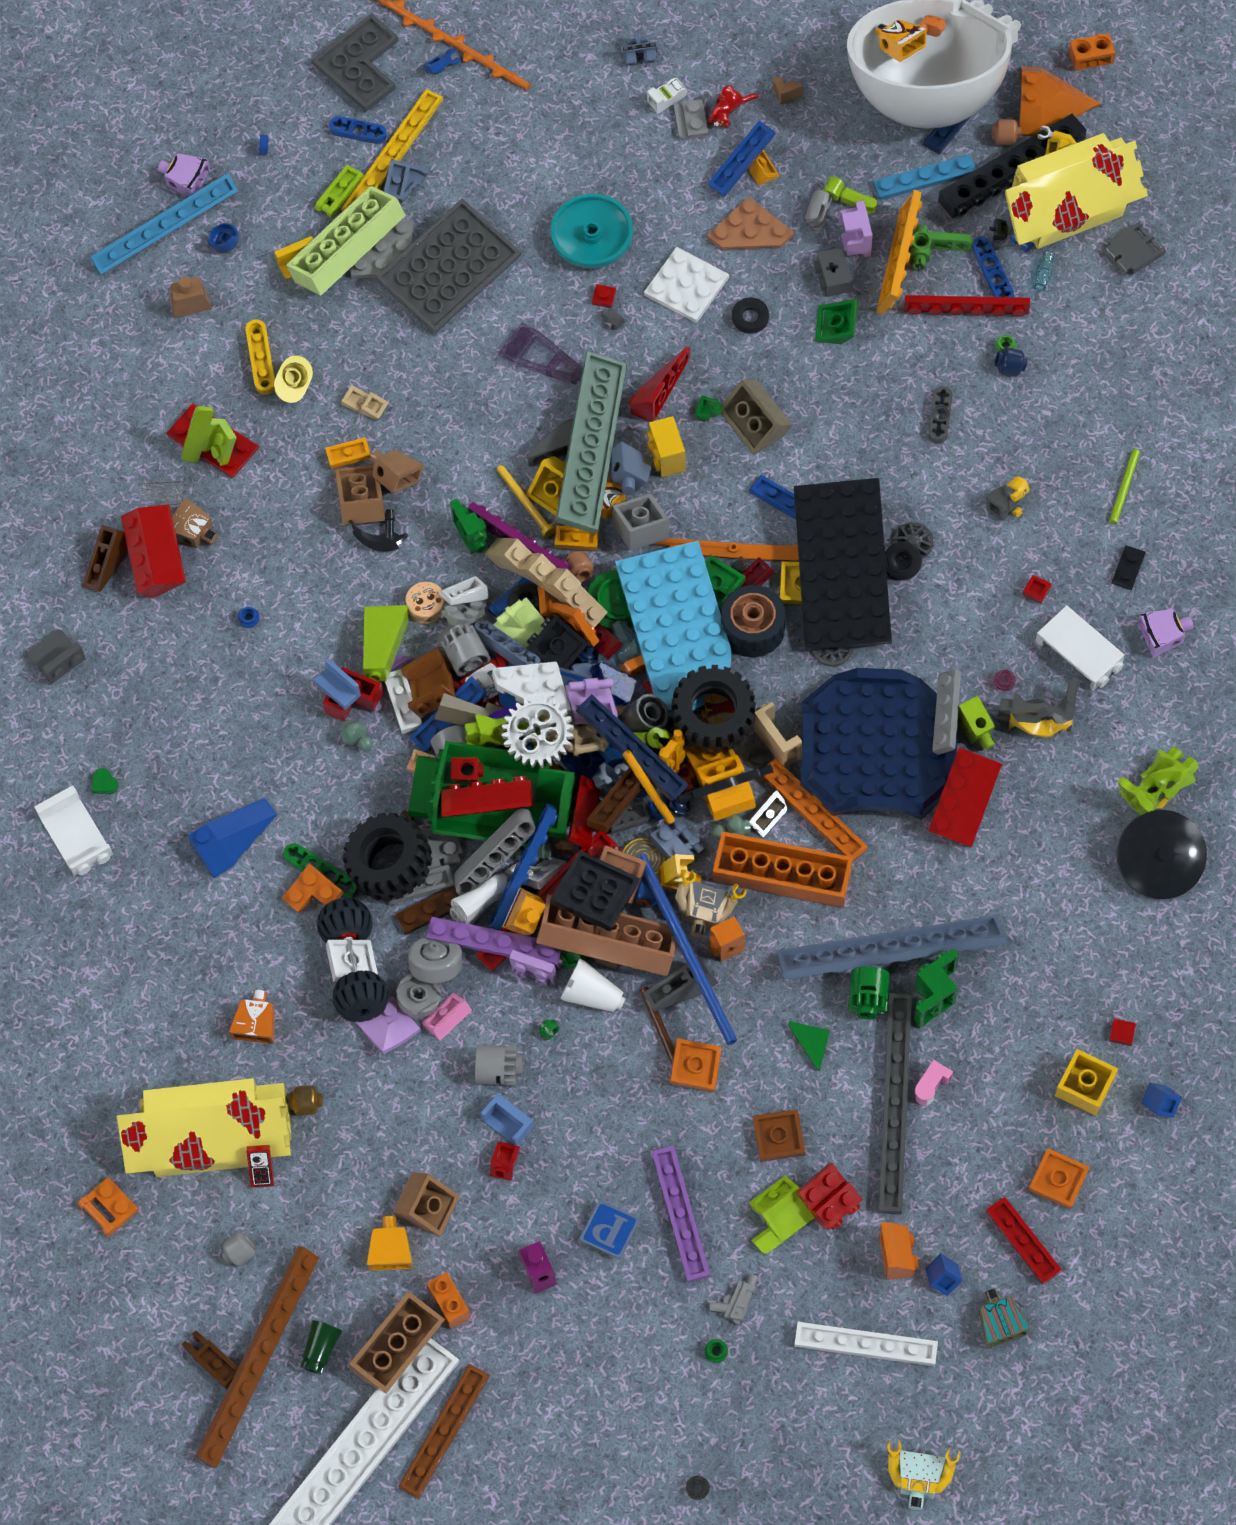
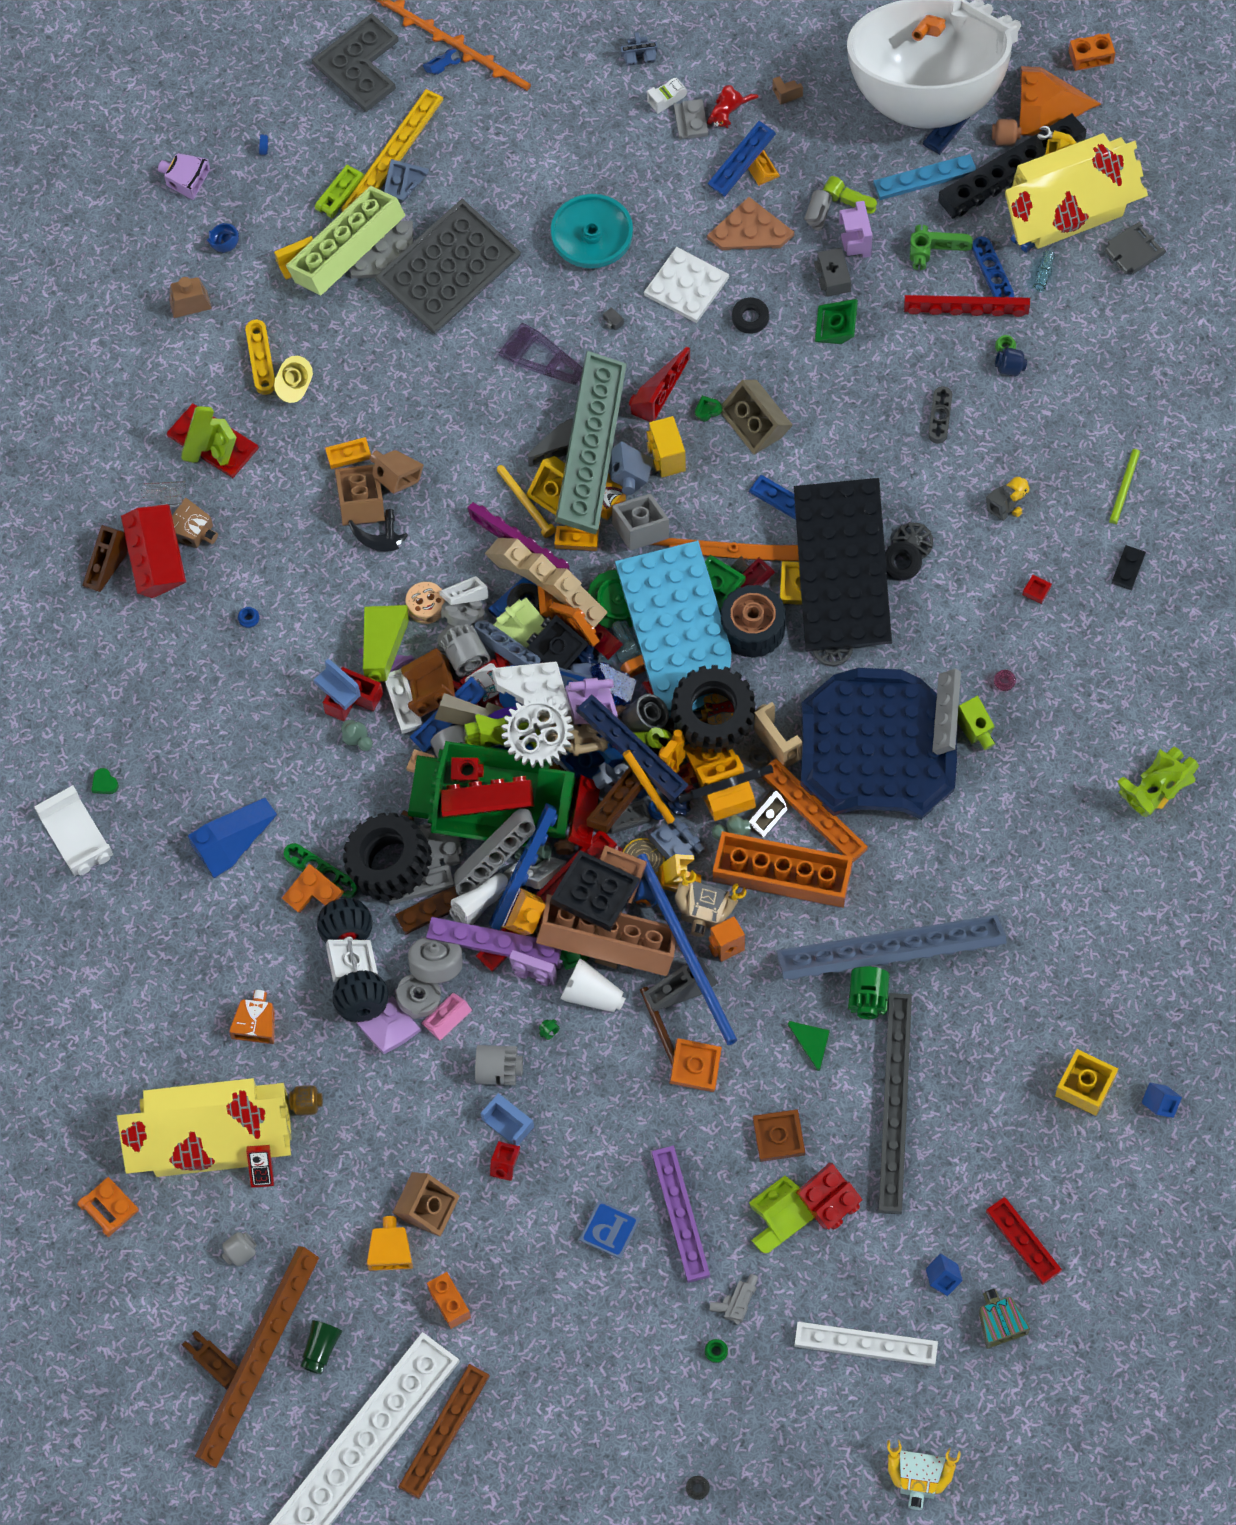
dark grey bracket [27,629,86,684] -> none
dark azure plate [89,173,238,274] -> none
blue beam [329,116,387,144] -> none
tan slope [341,385,389,420] -> none
medium nougat slope [349,1291,445,1394] -> none
green plate [450,498,488,554] -> none
magenta torso [518,1241,557,1294] -> none
nougat head [564,551,594,583] -> none
red plate [592,284,617,308] -> none
light orange torso [876,20,926,62] -> none
light orange plate [876,190,922,314] -> none
orange slope [879,1222,919,1280] -> none
green bracket [914,948,959,1029] -> none
bright pink leg [914,1060,953,1106] -> none
red slope [928,748,1002,847] -> none
black piece [989,218,1008,240] -> none
dark grey hips [998,678,1079,737] -> none
orange plate [1028,1148,1090,1210] -> none
white panel [1036,605,1125,691] -> none
red tile [1109,1018,1136,1046] -> none
black dish [1116,810,1207,899] -> none
lavender torso [1138,609,1193,658] -> none

